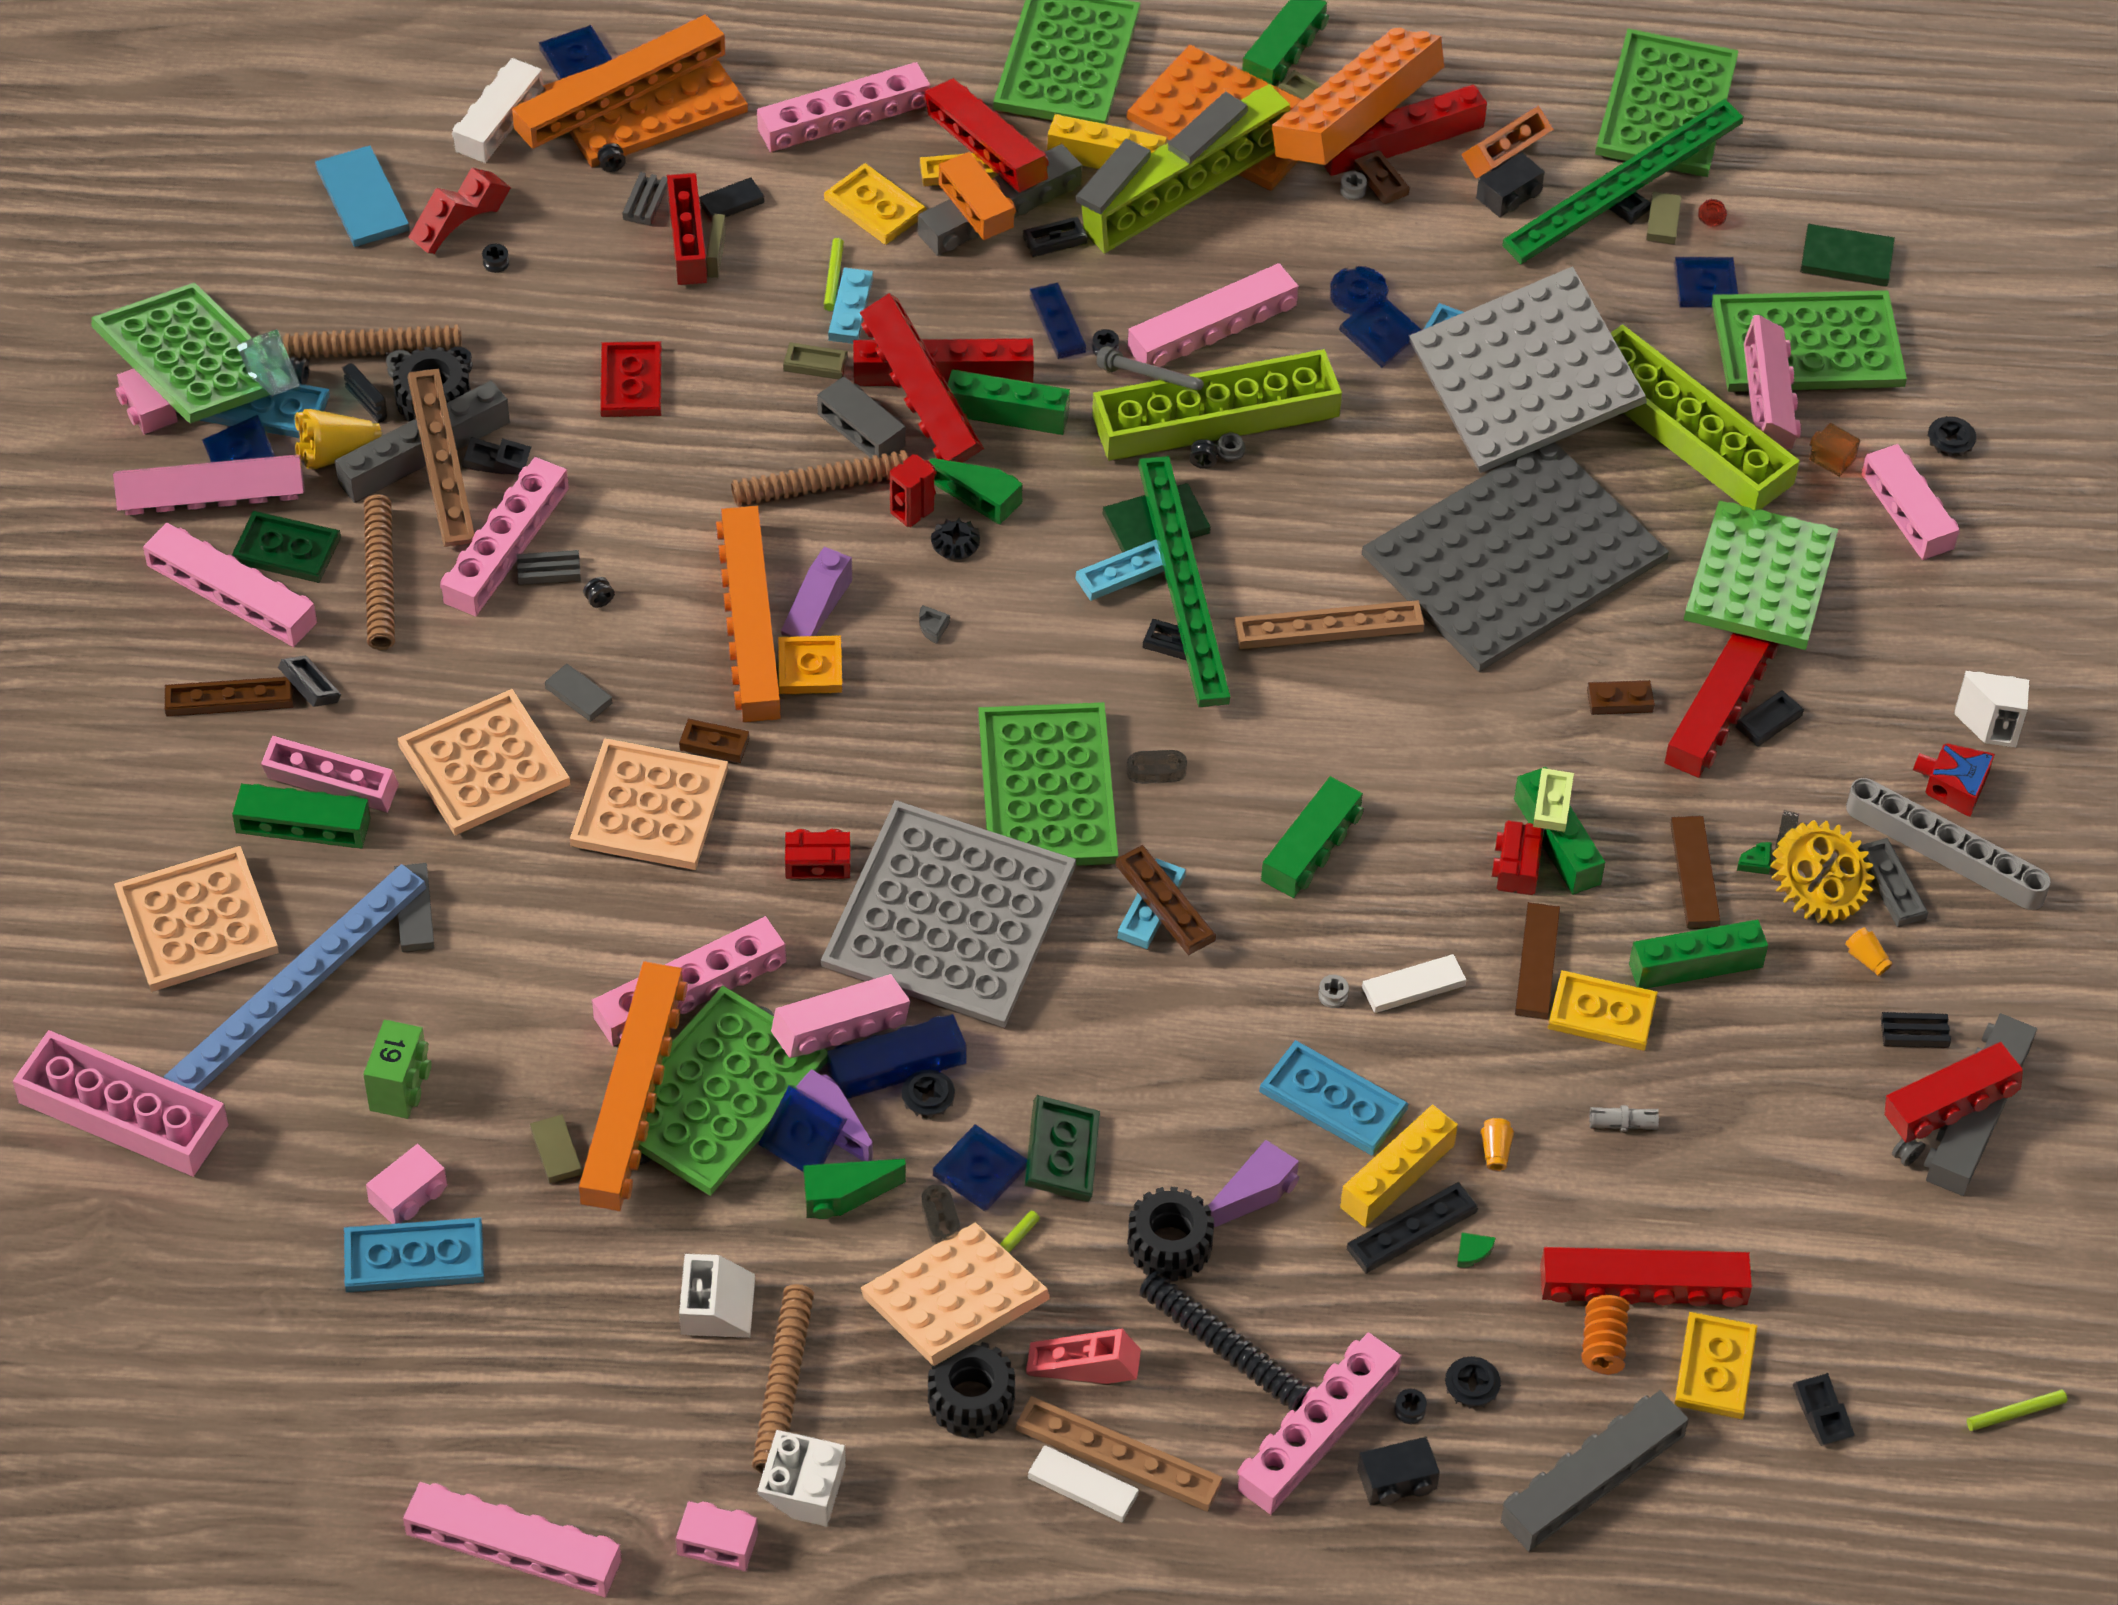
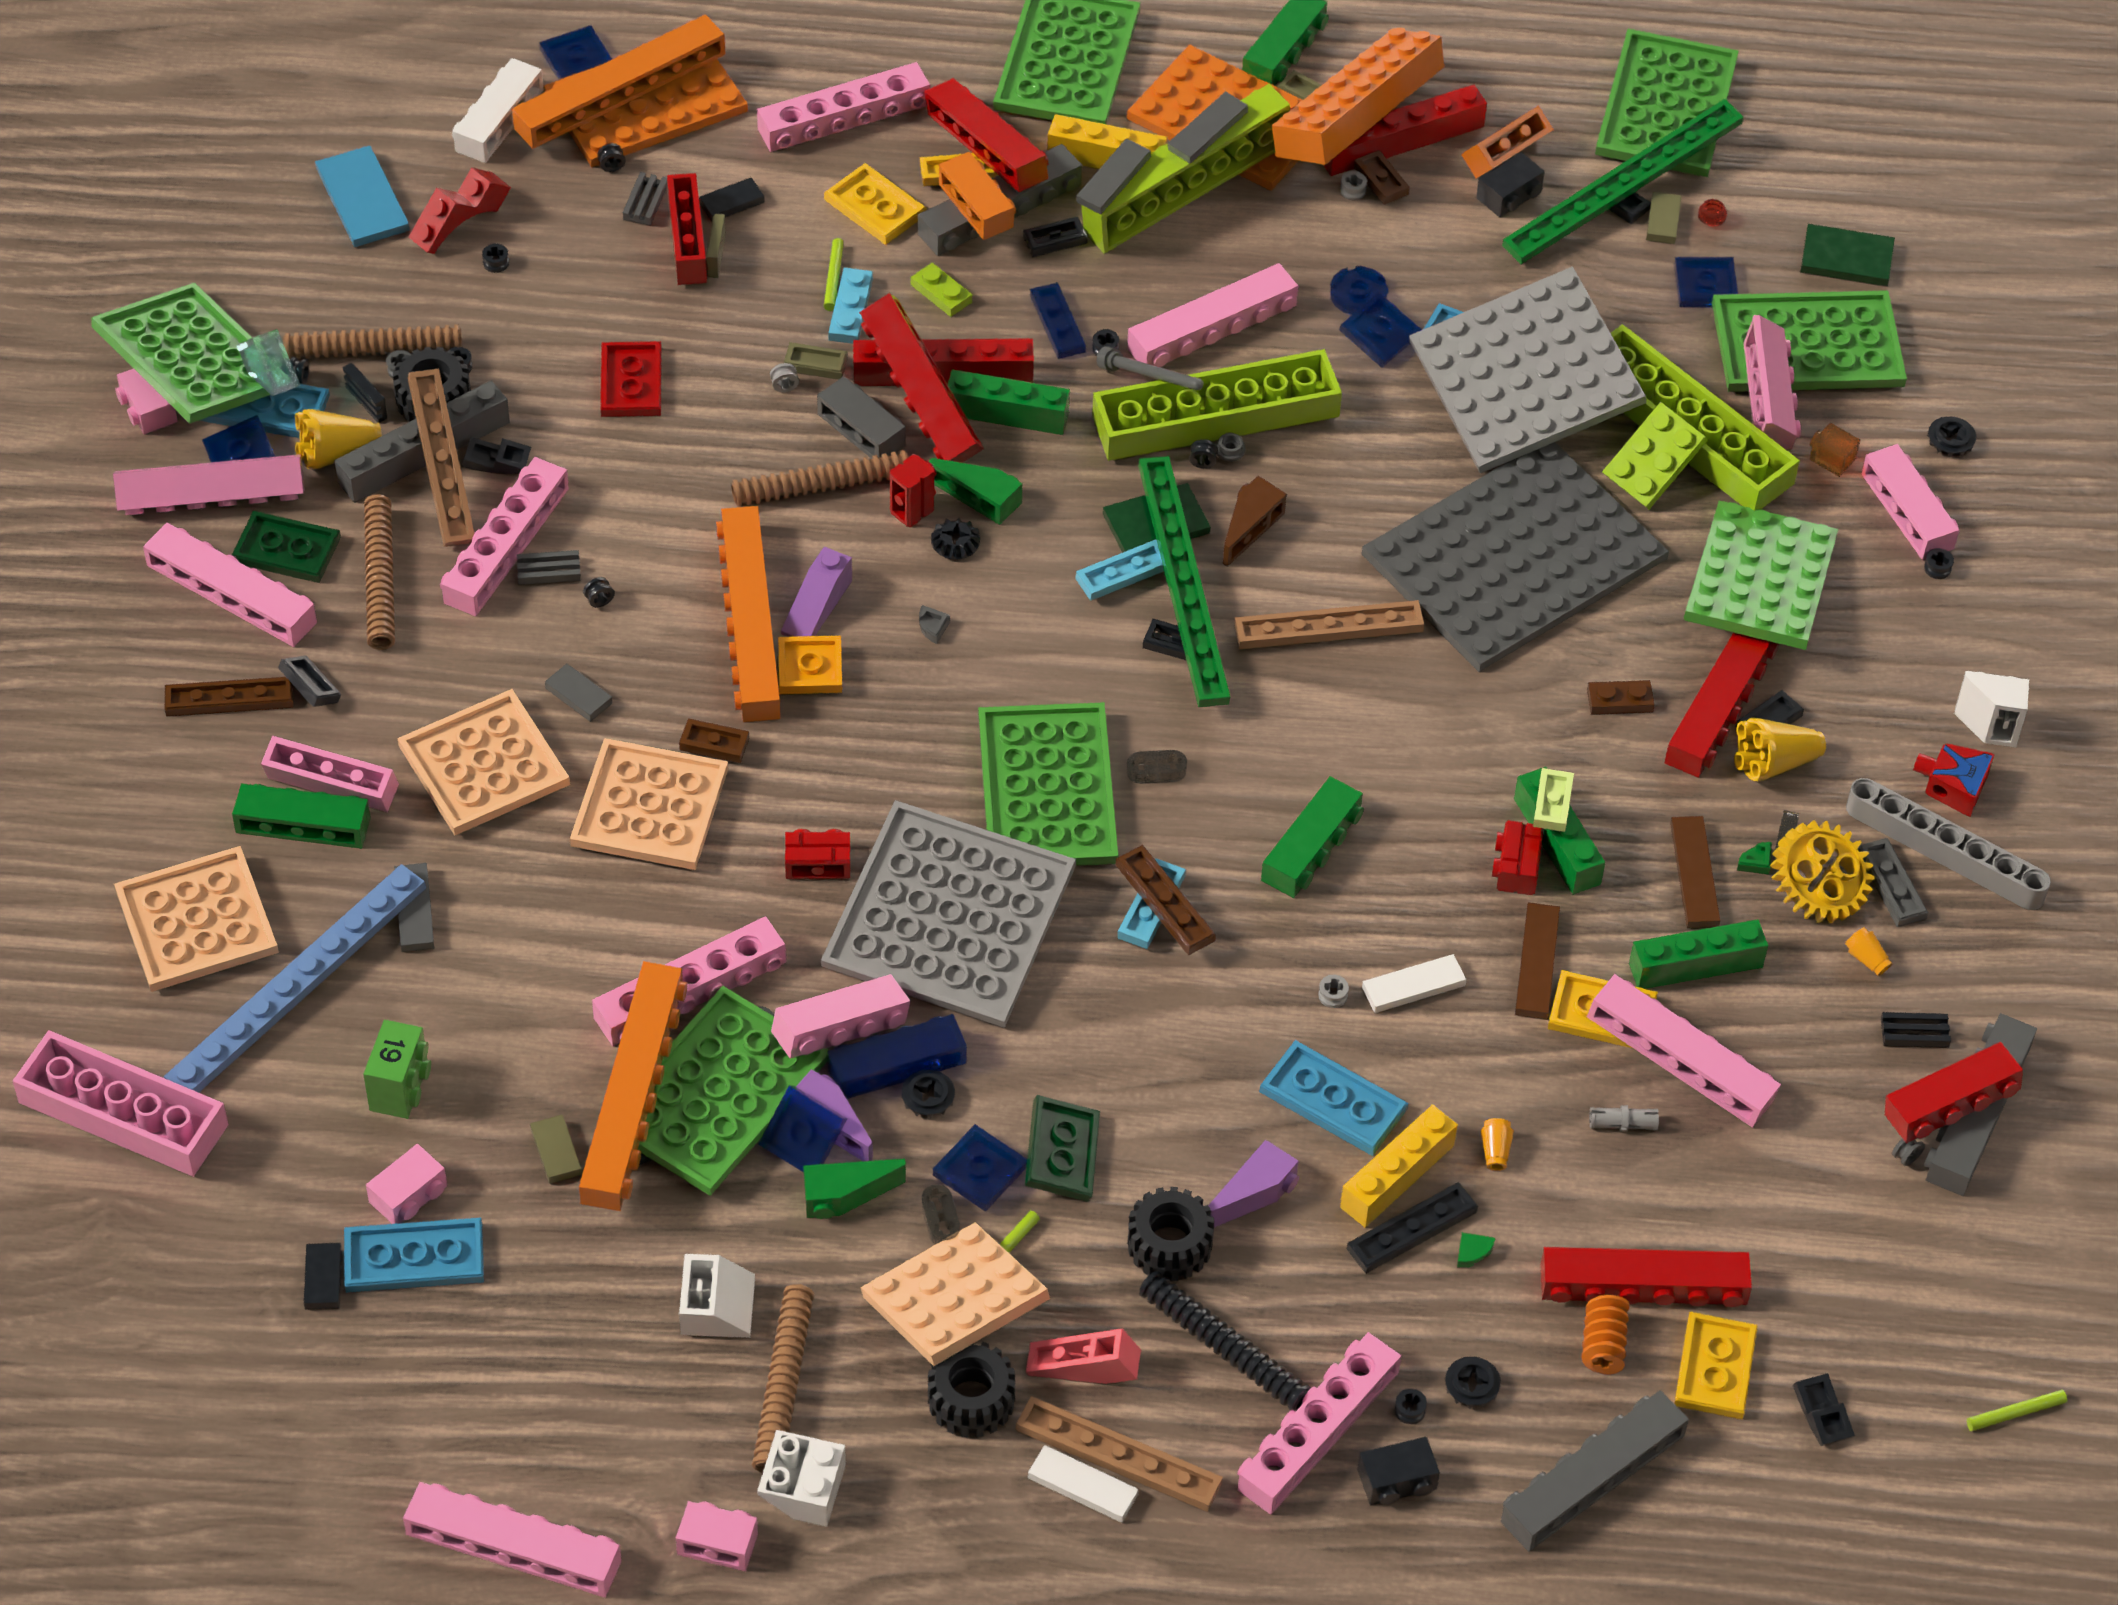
none -> black tile [304,1243,342,1310]
none -> light grey bush [770,363,799,393]
none -> lime plate [911,262,972,317]
none -> reddish brown slope [1223,475,1287,567]
none -> bright pink brick [1587,974,1781,1128]
none -> lime plate [1602,402,1708,510]
none -> yellow cone [1734,718,1826,781]
none -> black bush [1924,548,1954,579]

